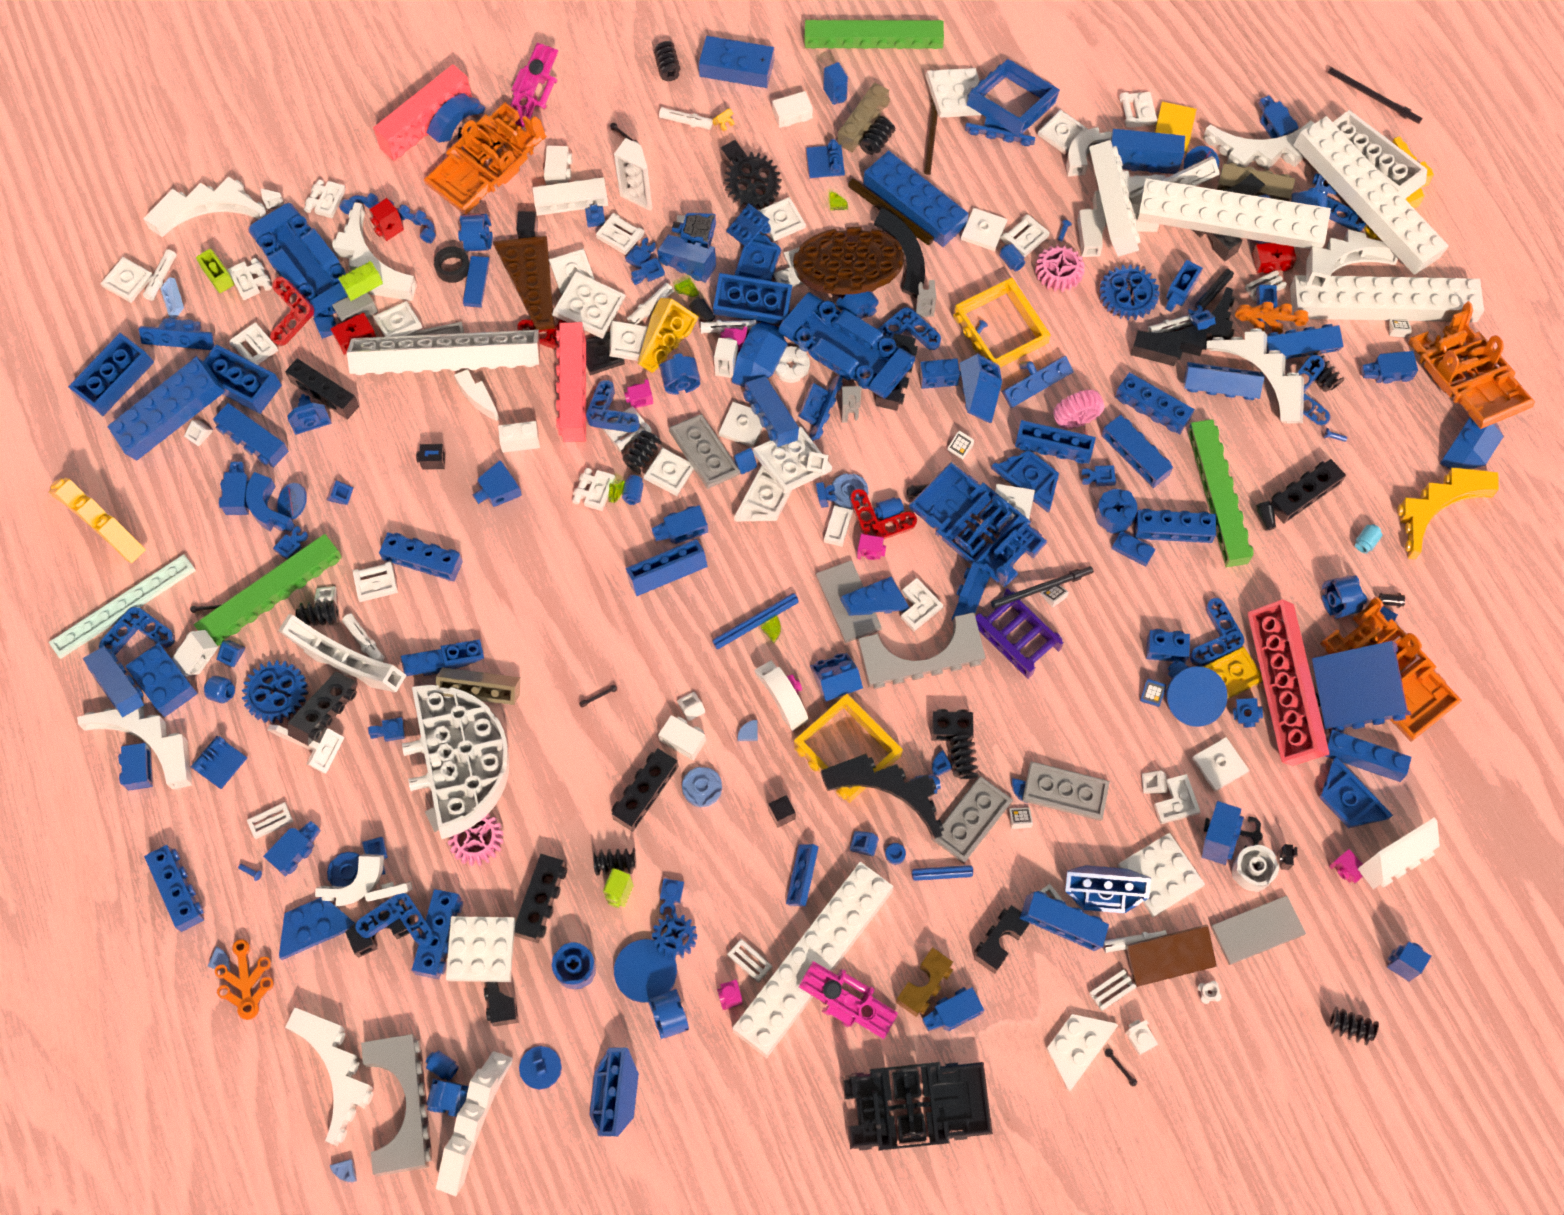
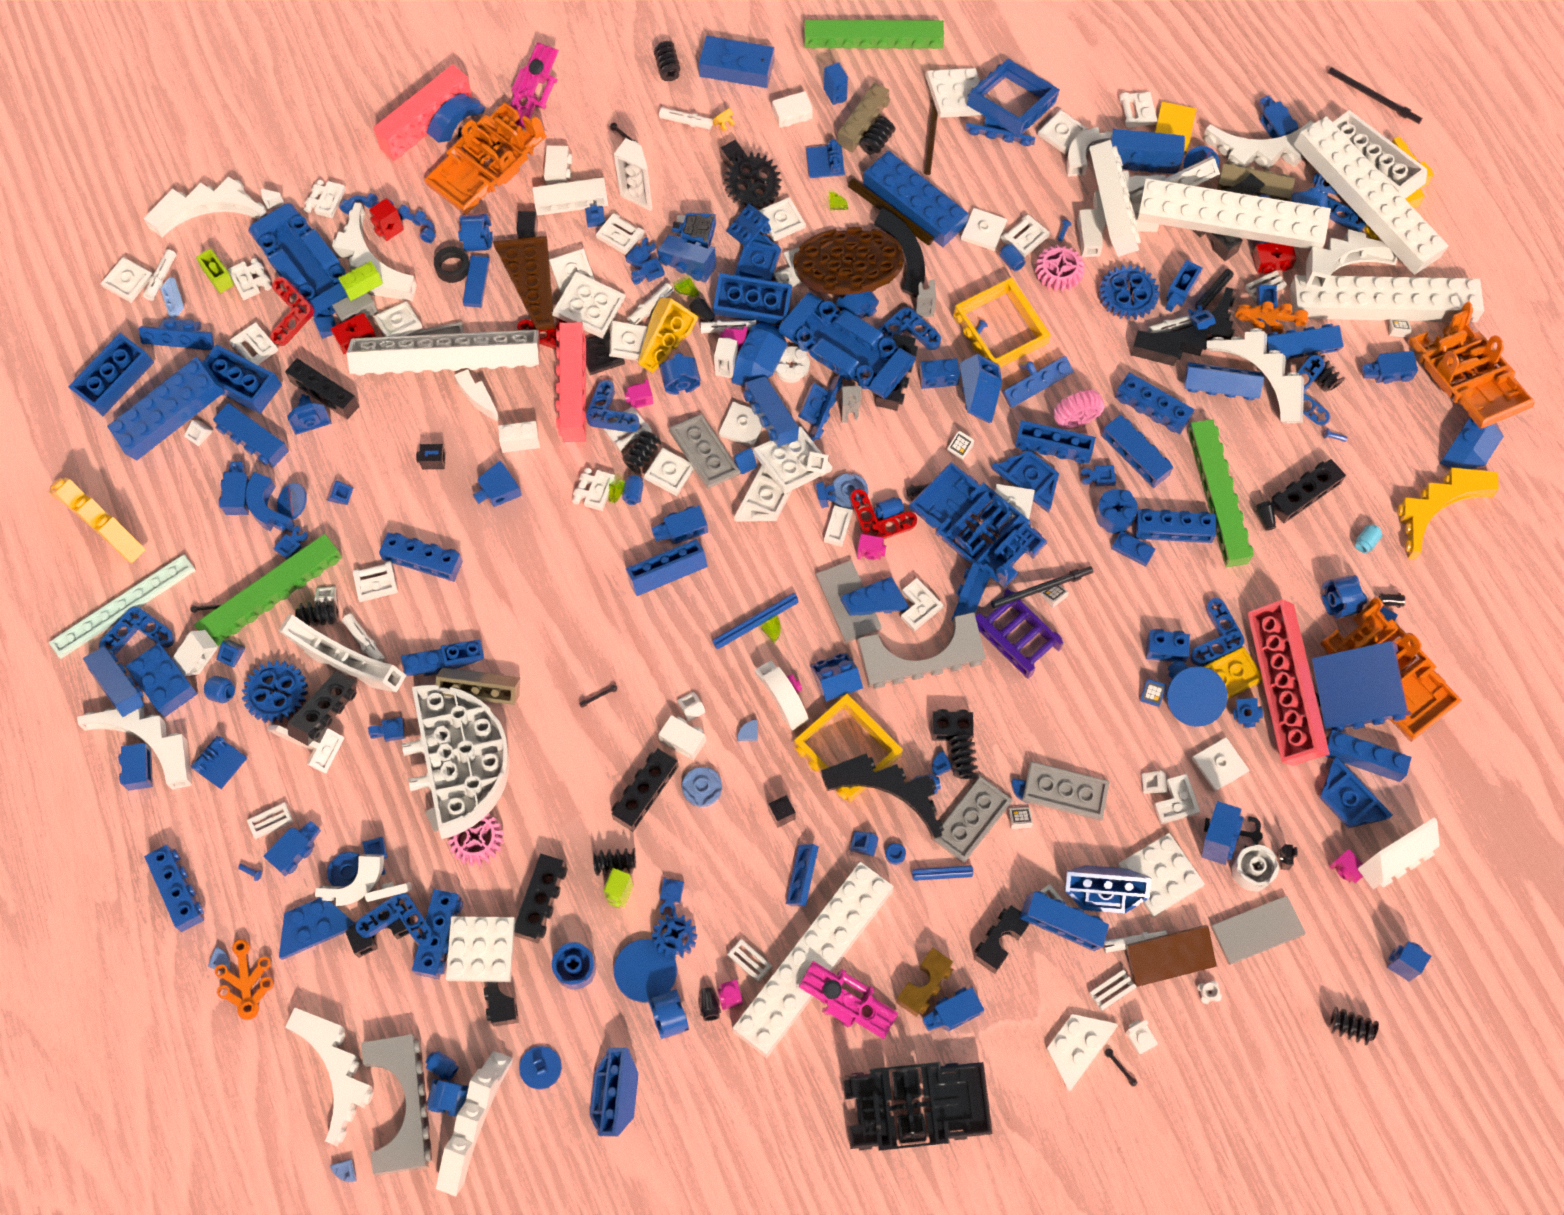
none -> black cone [700,988,721,1021]

